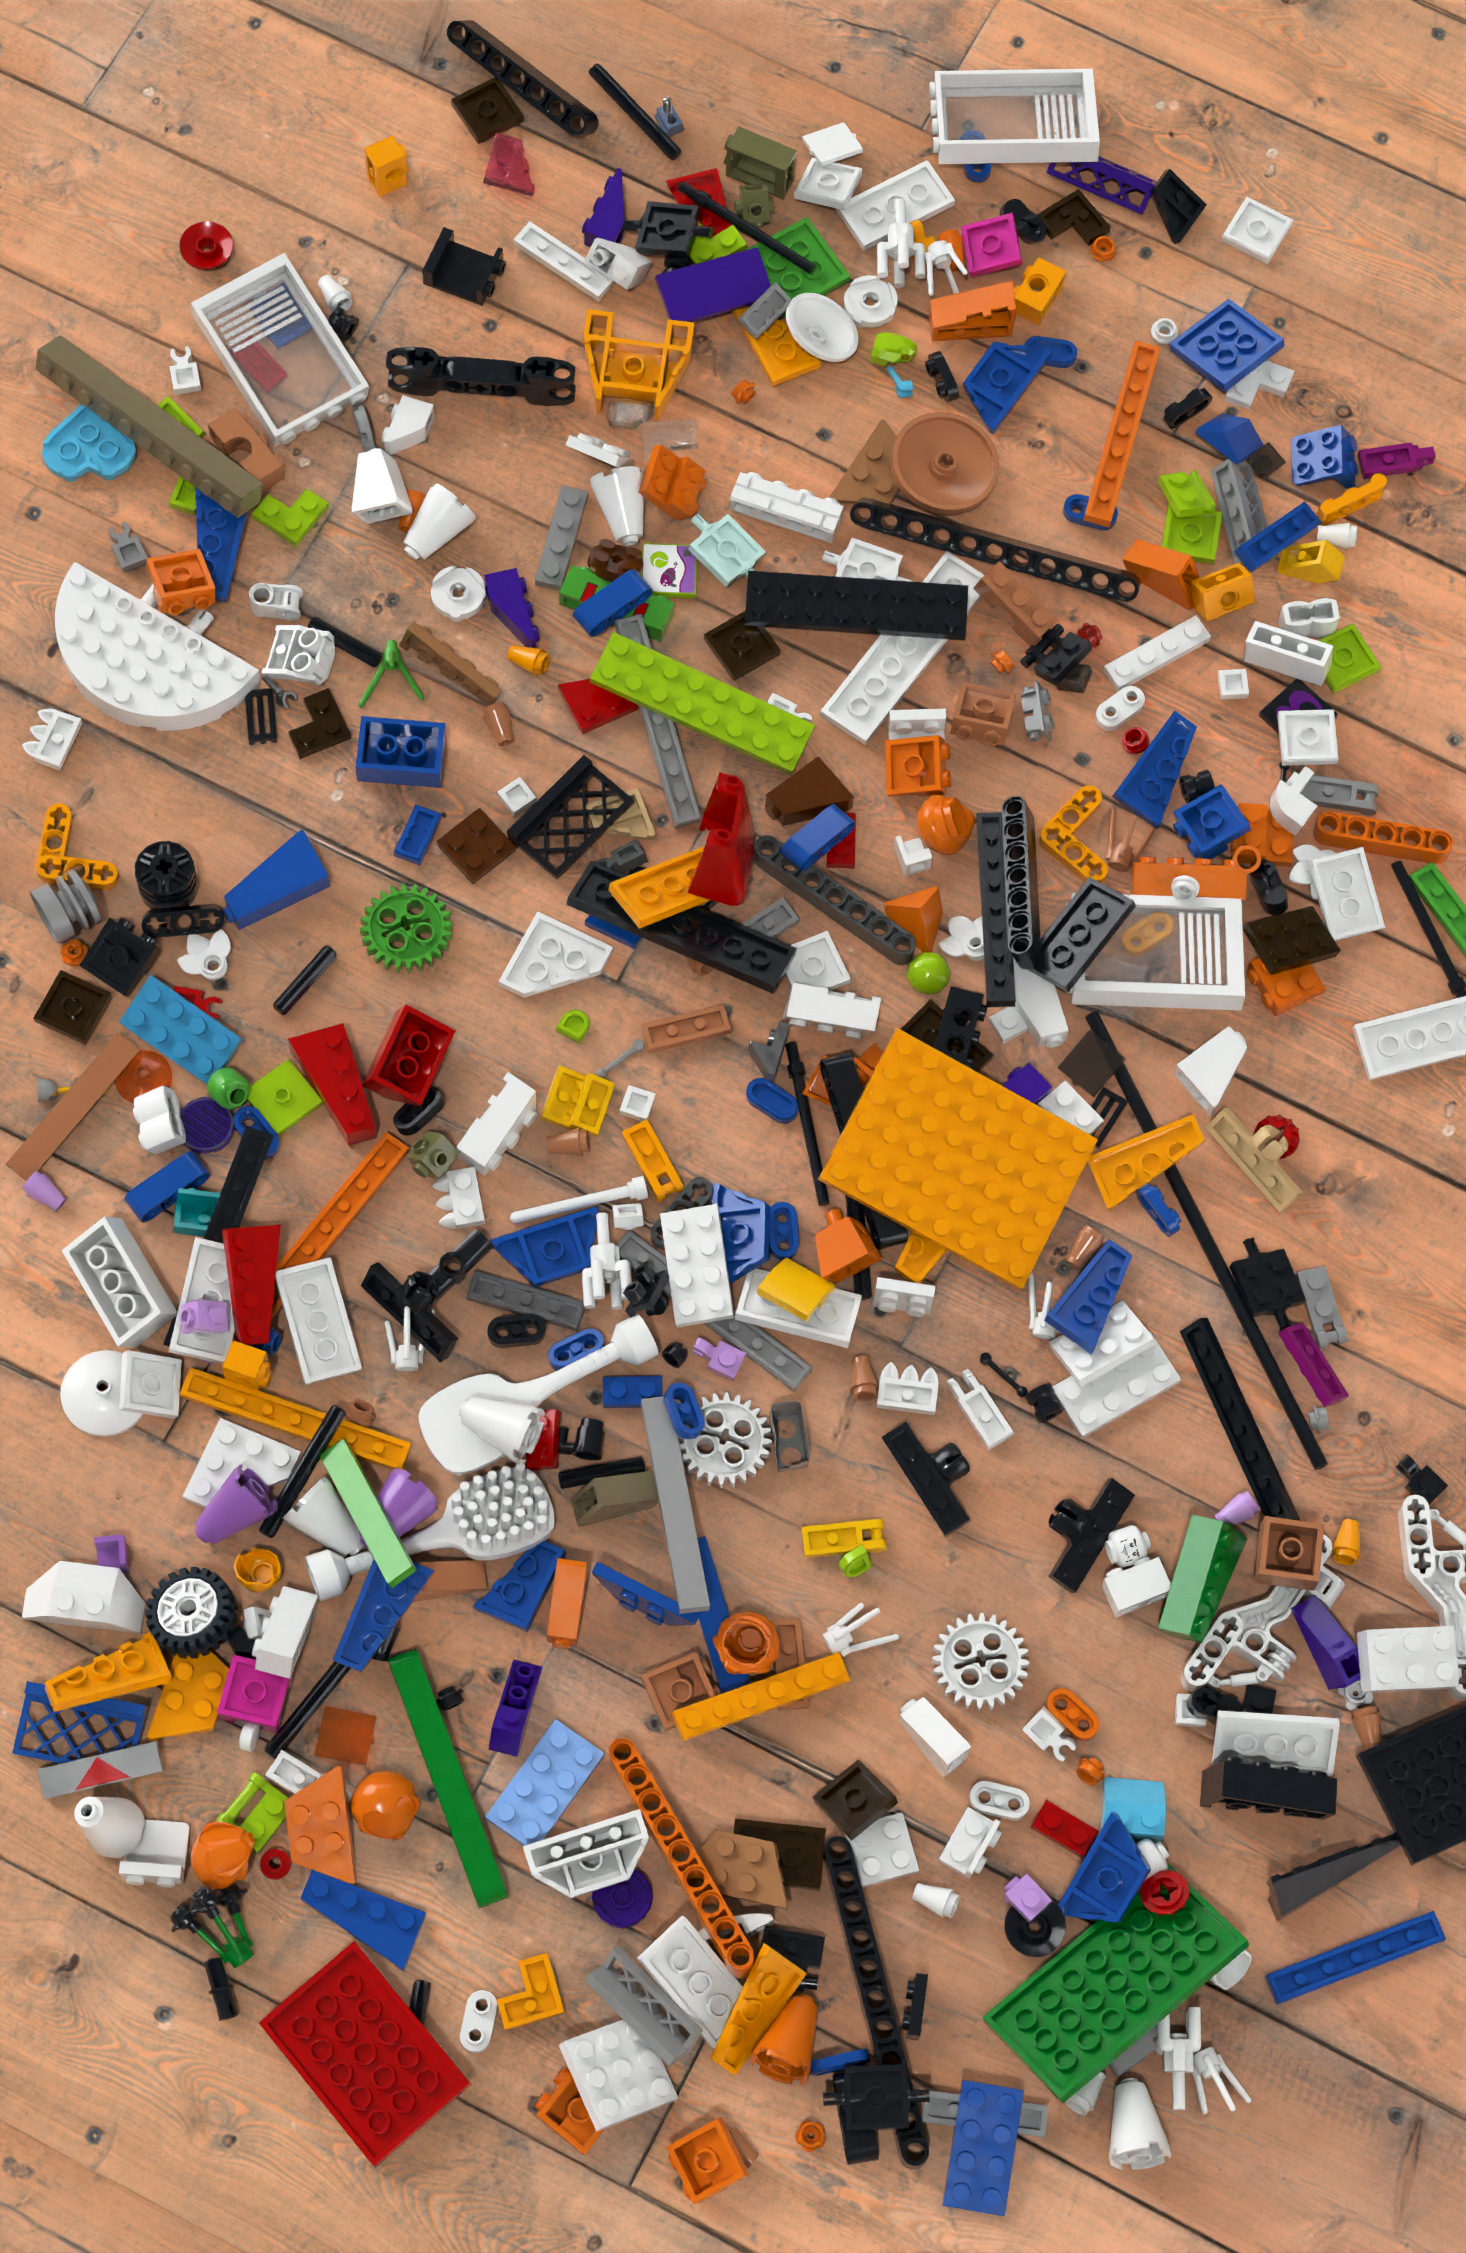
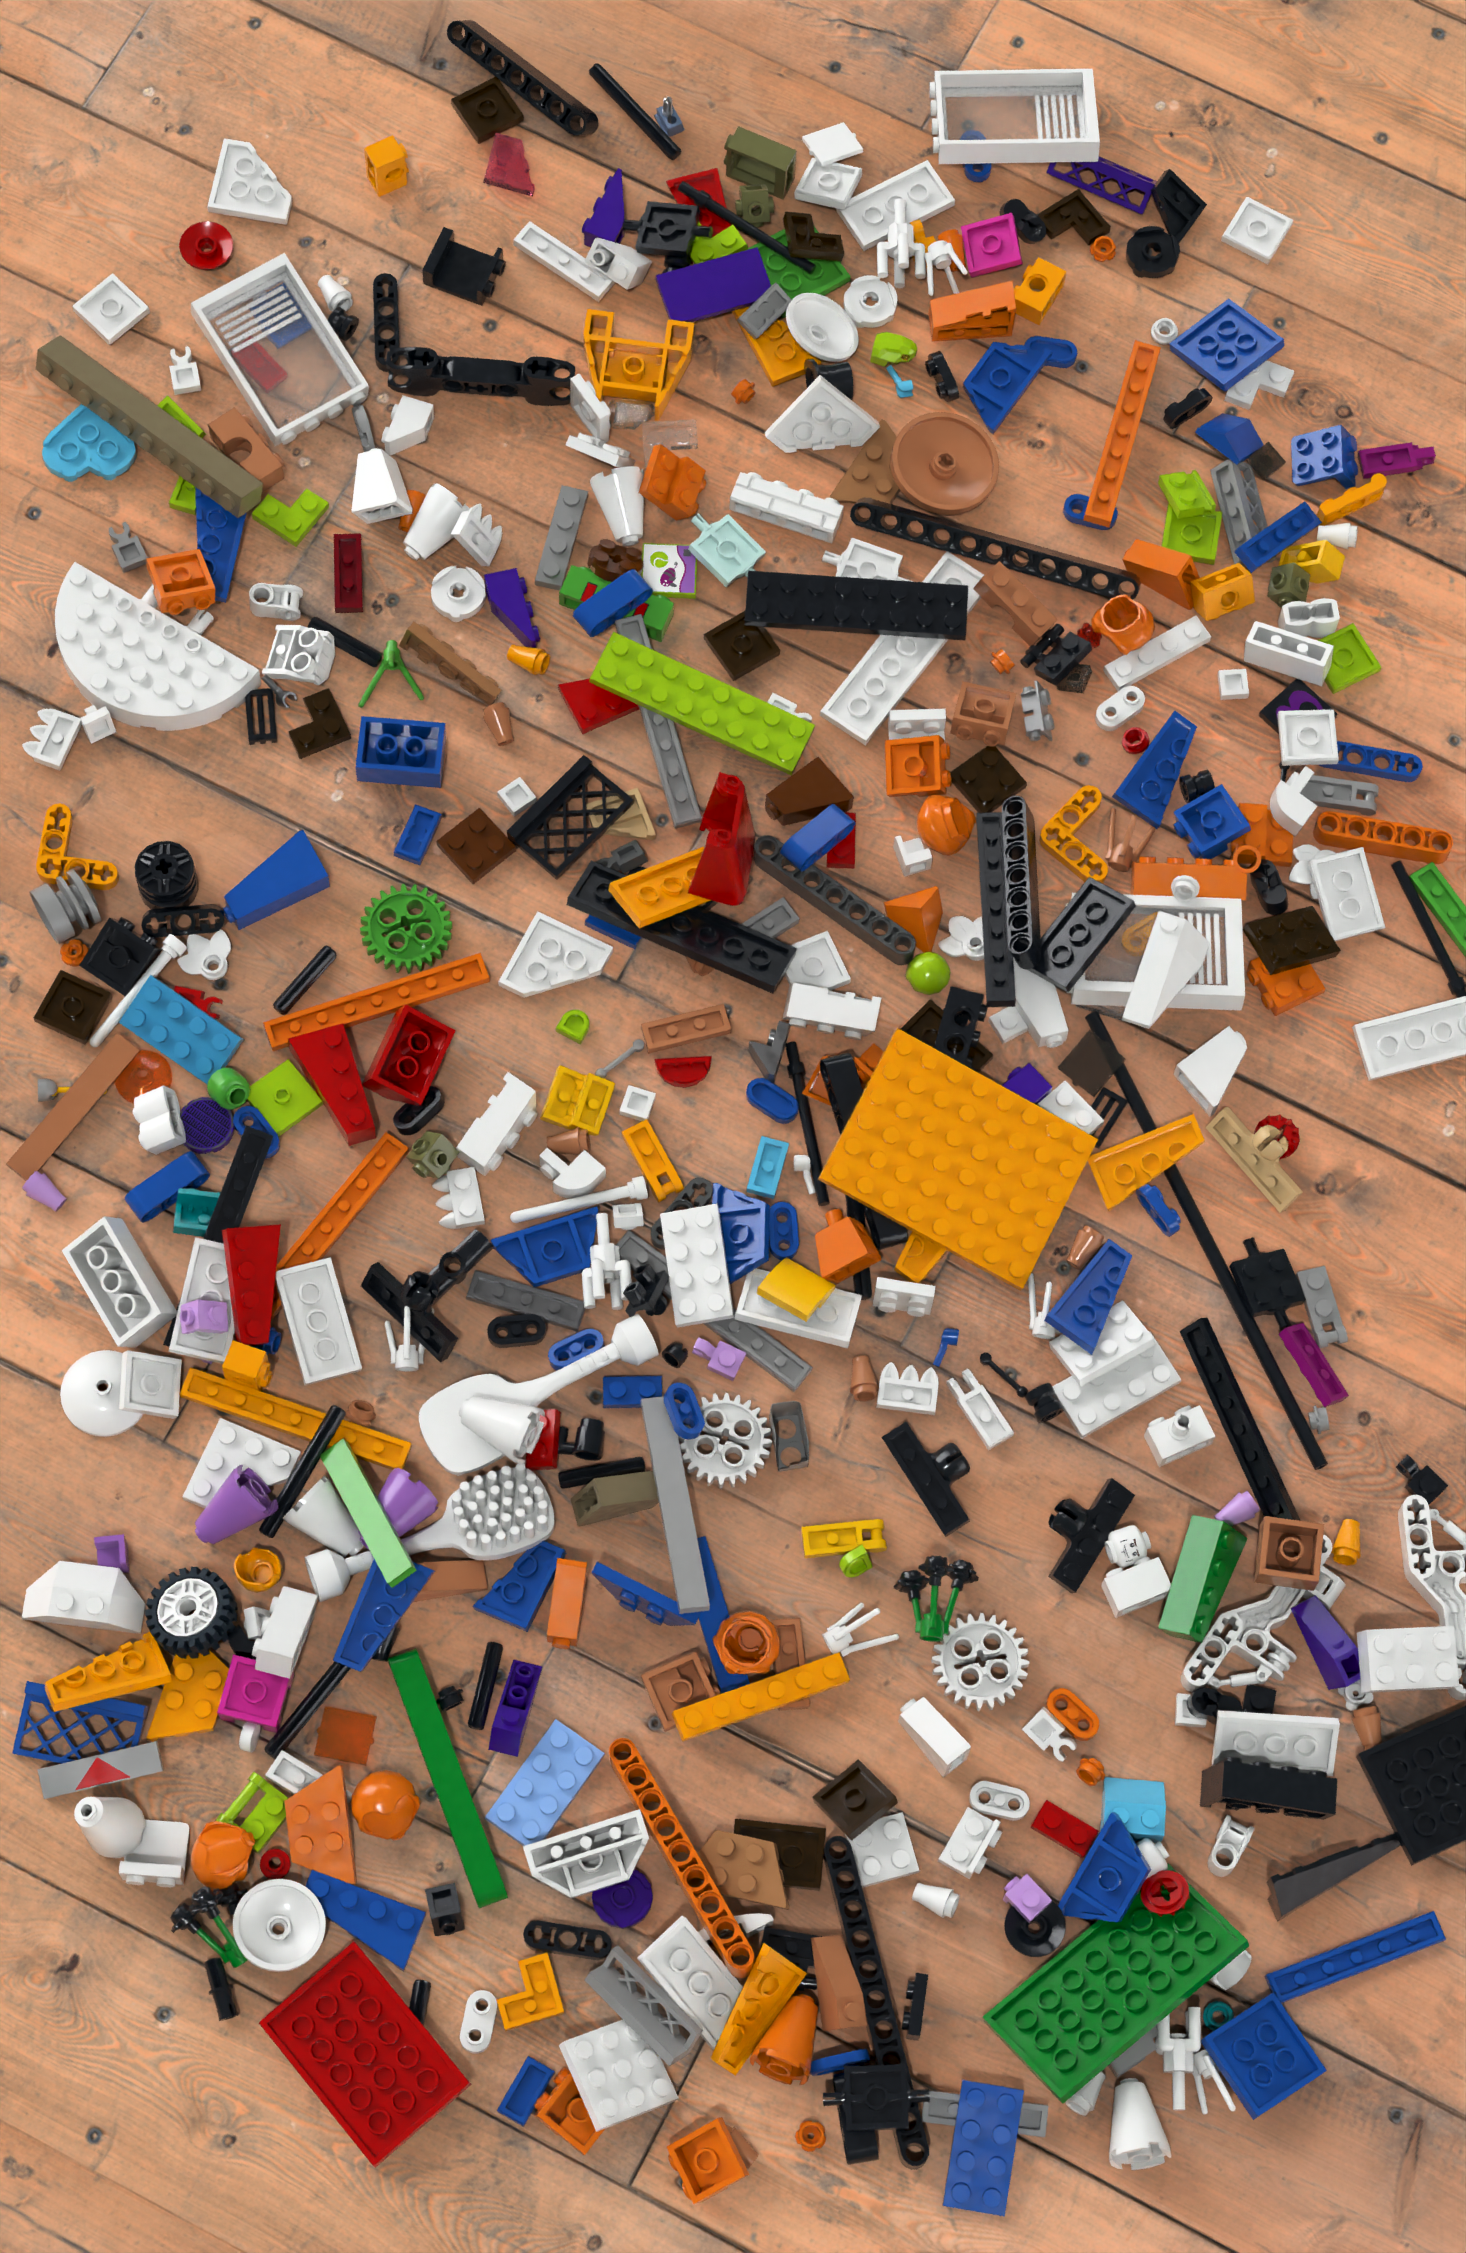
none -> white plate [72,273,150,345]
none -> white tile [80,705,116,744]
none -> white piece [90,934,187,1047]
none -> white plate [207,138,292,225]
none -> white dish [233,1879,326,1972]
none -> orange plate [263,953,490,1051]
none -> dark red plate [334,533,363,613]
none -> black beam [373,273,400,372]
none -> black bracket [425,1883,465,1936]
none -> white plate [451,504,502,566]
none -> black axle [468,1642,503,1730]
none -> blue tile [497,2056,555,2127]
none -> black beam [523,1921,612,1960]
none -> white brick [539,1148,606,1199]
none -> white plate [570,374,611,443]
none -> red tile [654,1056,712,1088]
none -> medium azure plate [746,1136,789,1199]
none -> white plate [765,375,880,453]
none -> dark brown plate [783,212,844,261]
none -> white hand [794,1155,816,1195]
none -> black piece [804,359,853,400]
none -> nougat slope [811,1935,867,2031]
none -> plant [894,1555,979,1642]
none -> blue hand [933,1328,959,1367]
none -> dark brown plate [950,746,1027,813]
none -> orange helmet [1091,594,1155,655]
none -> white wedge [1122,911,1210,1029]
none -> black plate [1126,226,1180,278]
none -> white brick [1144,1405,1215,1467]
none -> blue plate [1201,1992,1327,2120]
none -> teal plate [1203,2001,1234,2031]
none -> white piece [1207,1814,1255,1877]
none -> olive brick [1267,562,1310,608]
none -> blue beam [1319,741,1423,782]

